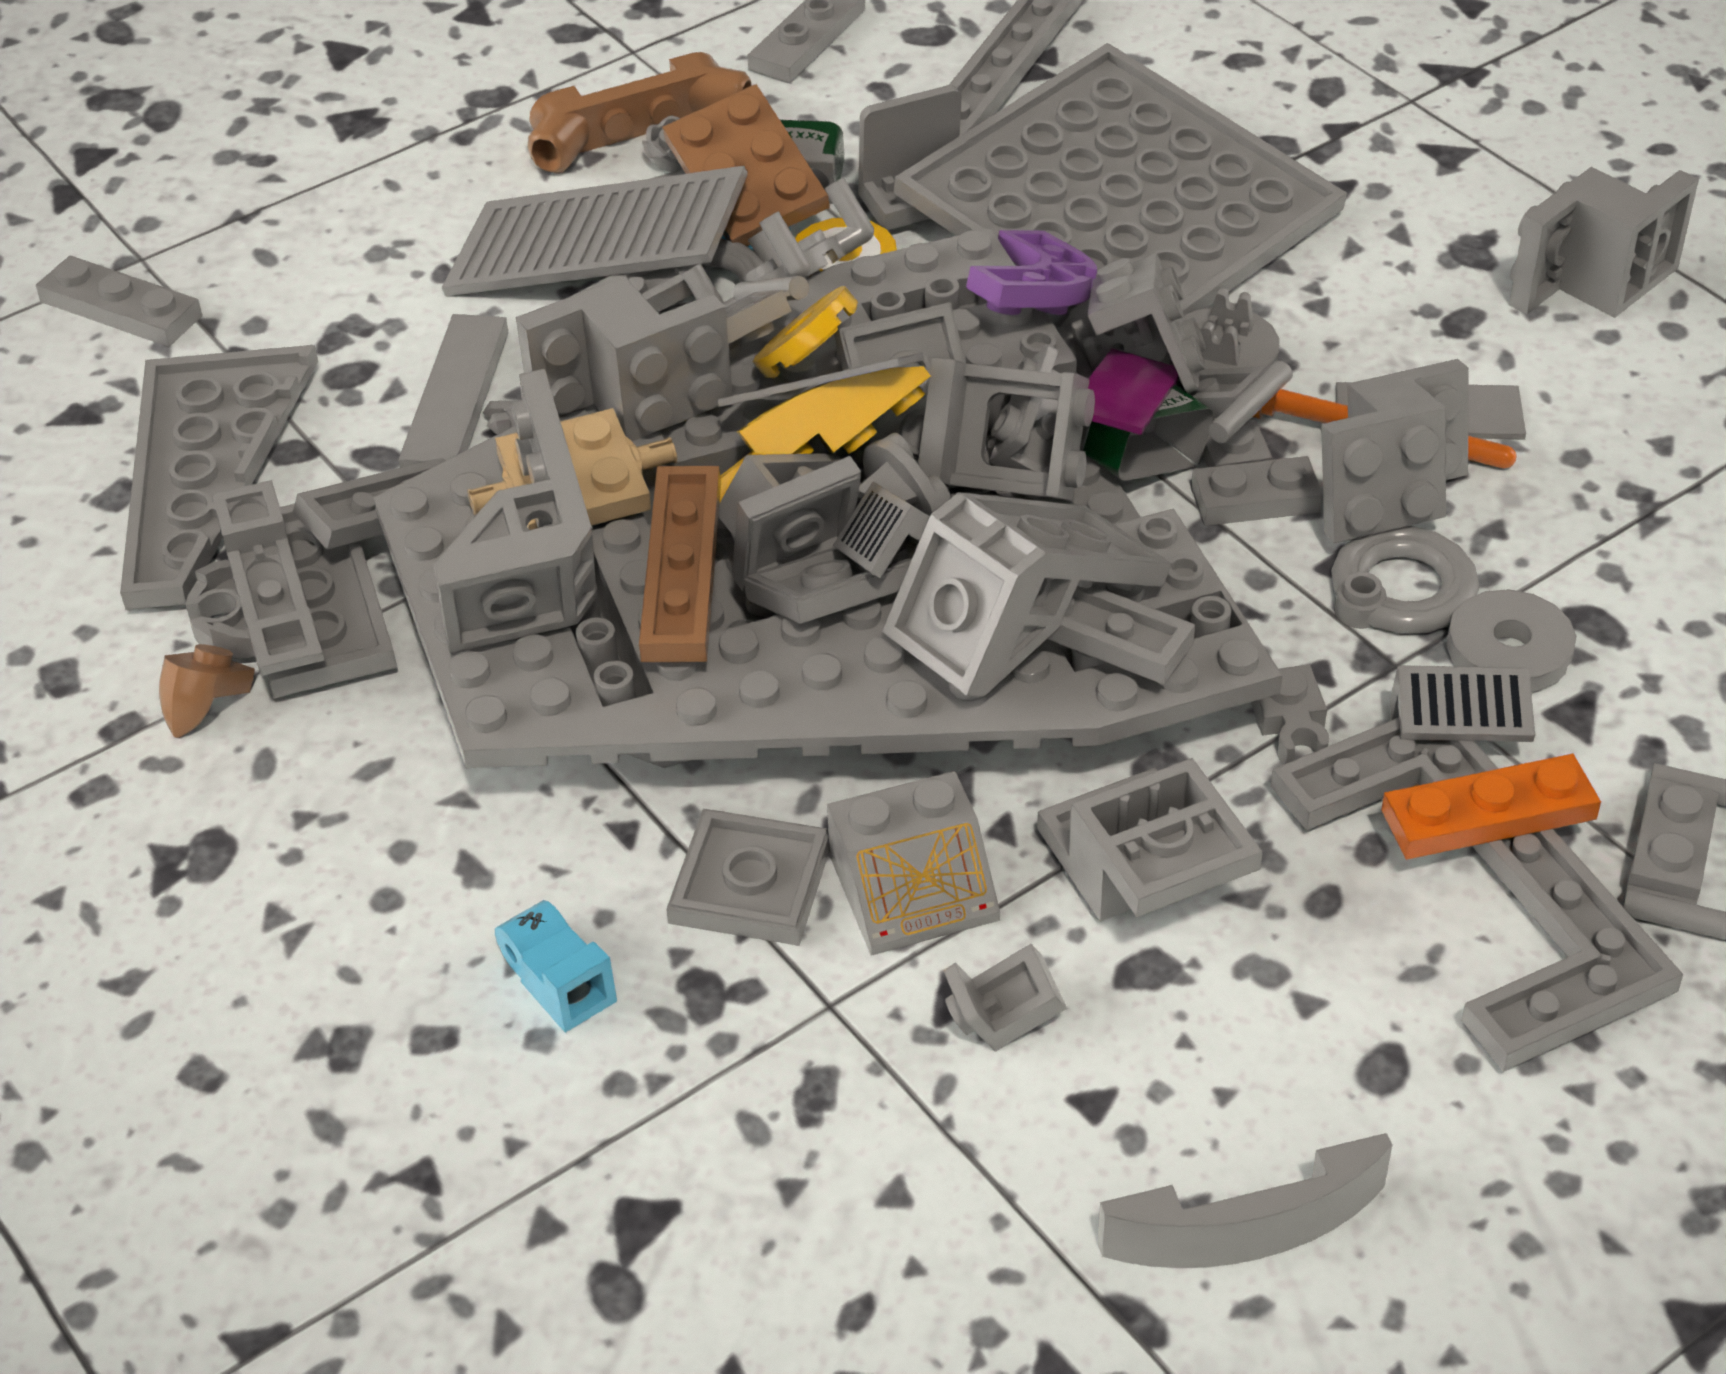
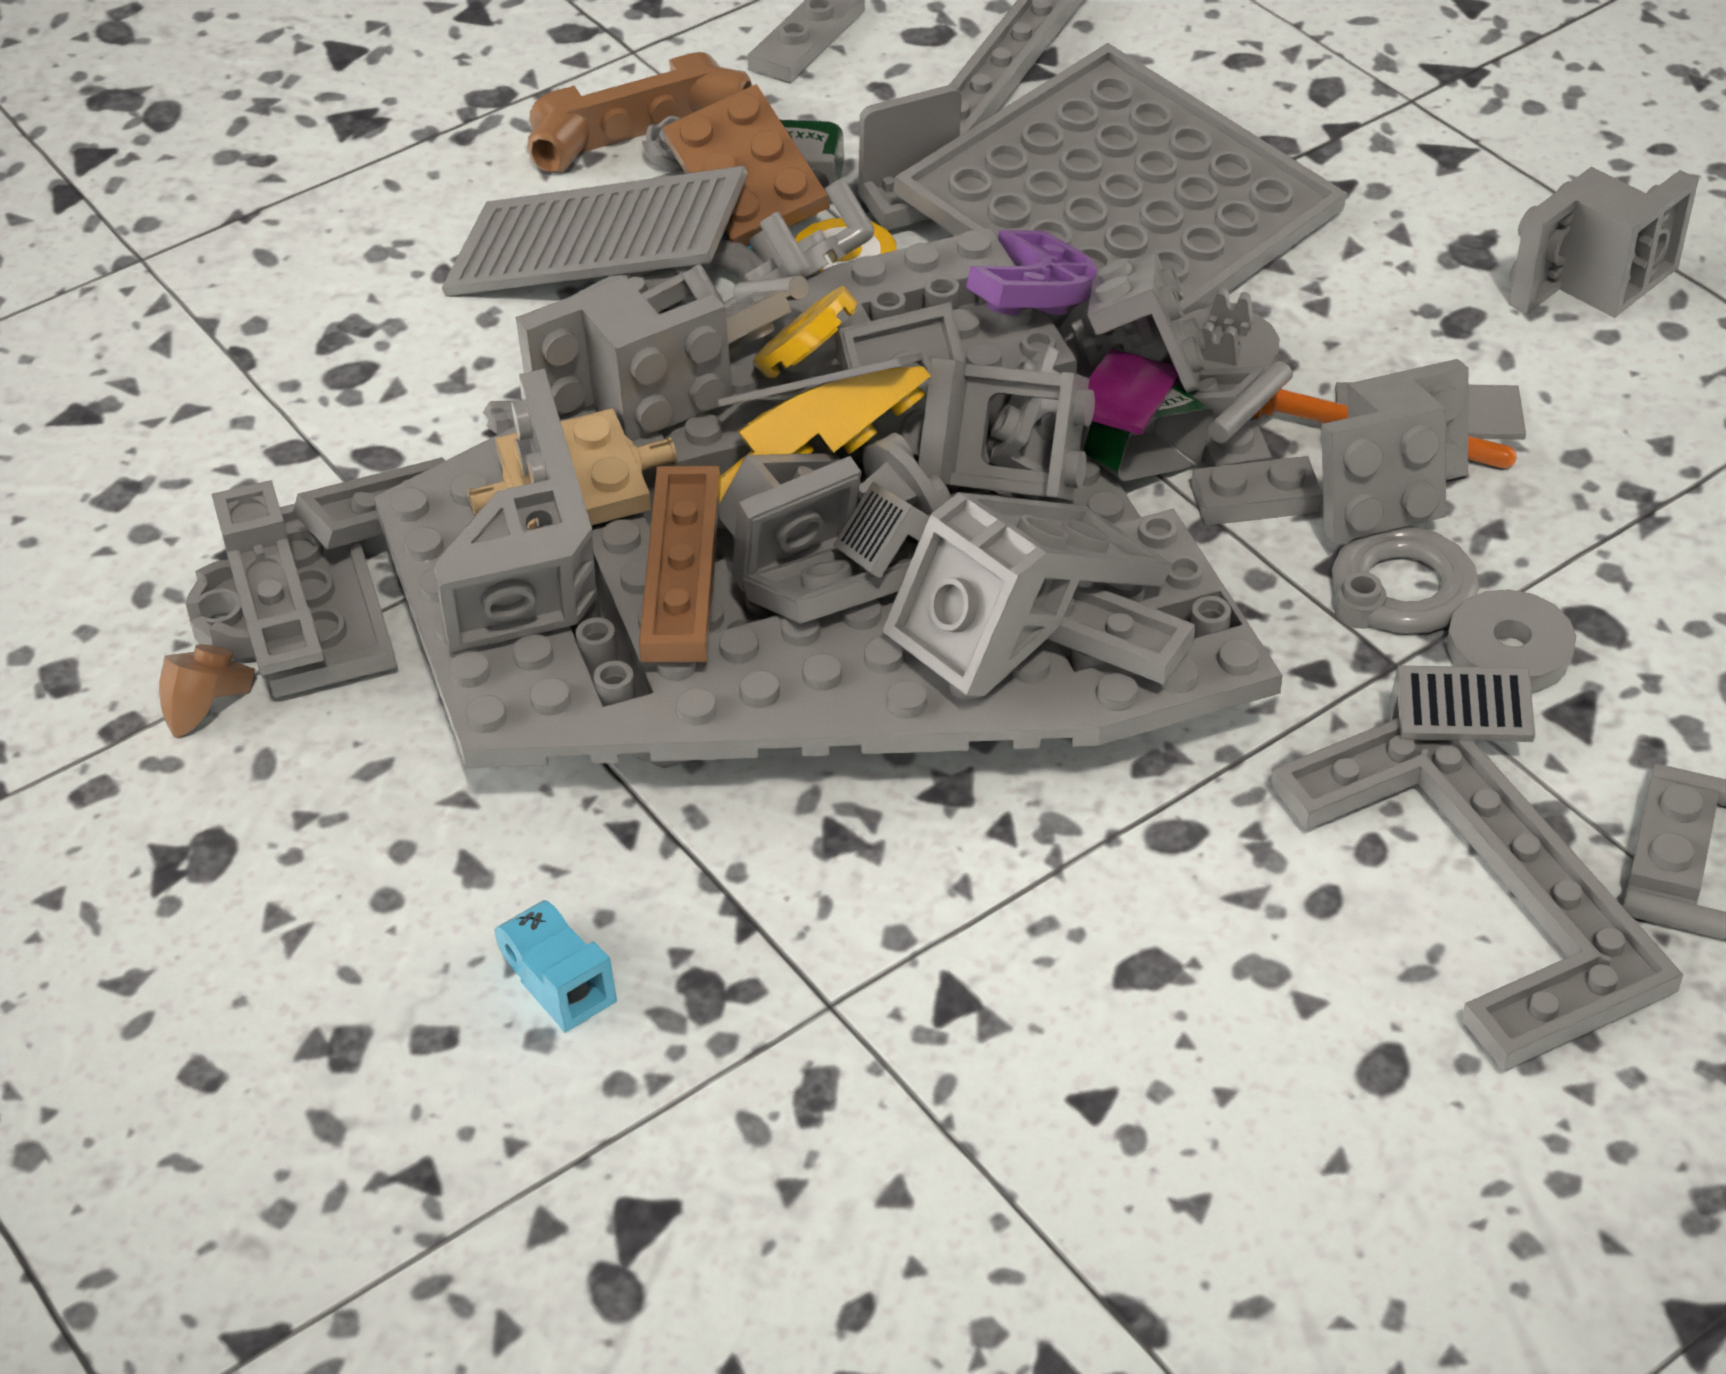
light grey plate [35,255,202,347] -> none
light grey wing [120,345,318,610] -> none
light grey tile [398,314,509,468] -> none
light grey tile [666,808,830,946] -> none
light grey slope [827,771,1000,955] -> none
light grey bracket [943,943,1067,1051] -> none
light grey bracket [1037,758,1263,922] -> none
light grey slope [1097,1133,1392,1268] -> none
light grey plate [1251,664,1329,764] -> none
orange plate [1381,753,1601,860] -> none

